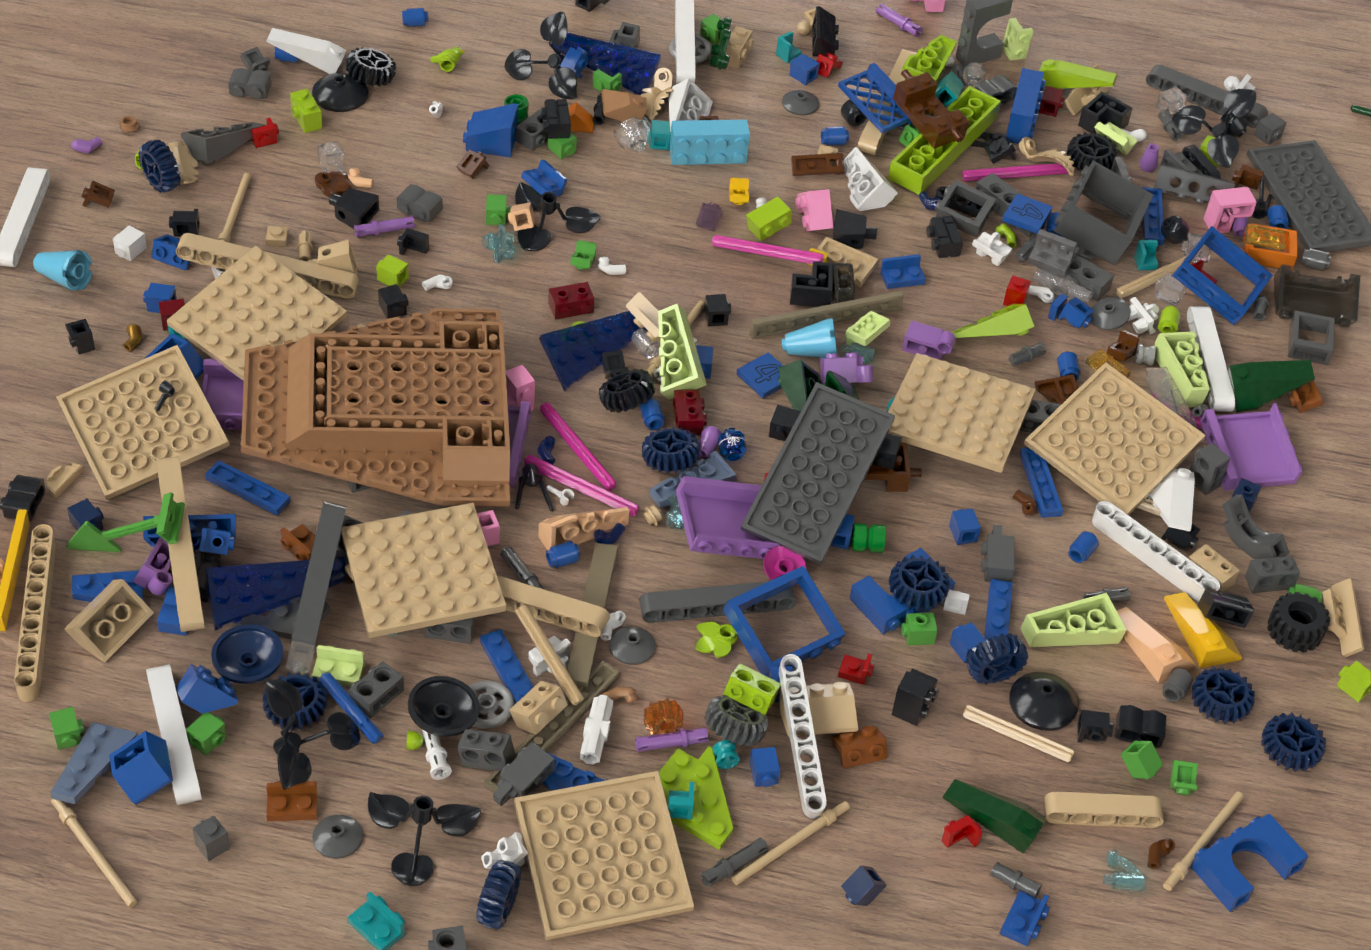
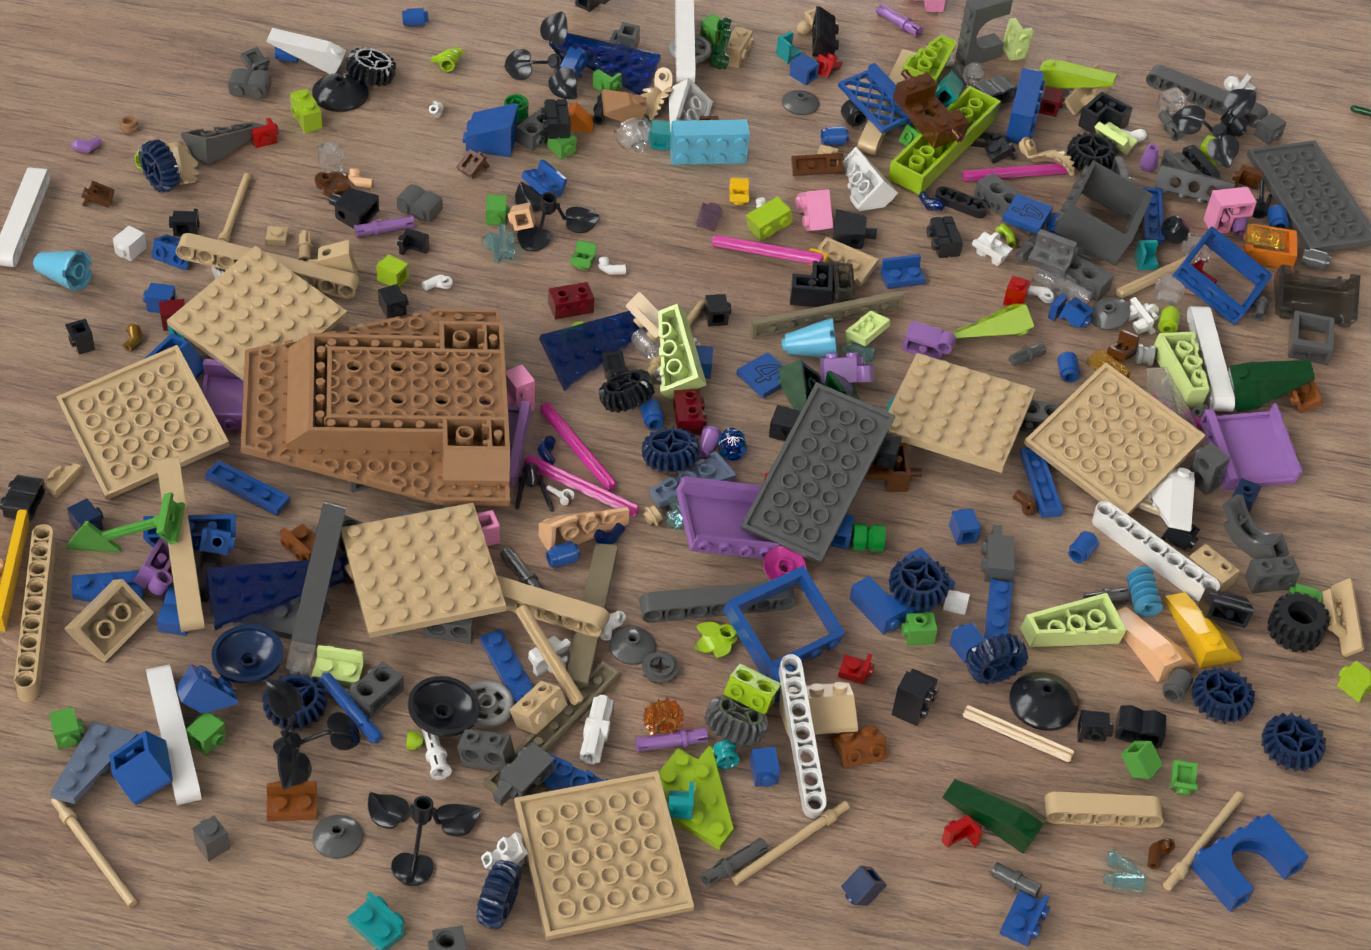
black hand [154,380,175,411] -> none
medium nougat arm [602,687,638,704] -> none
dark grey window [935,180,996,238] -> none
reddish brown wing [1035,374,1078,404] -> none
none -> dark grey gear [641,652,679,685]
none -> dark azure piece [1126,566,1163,617]

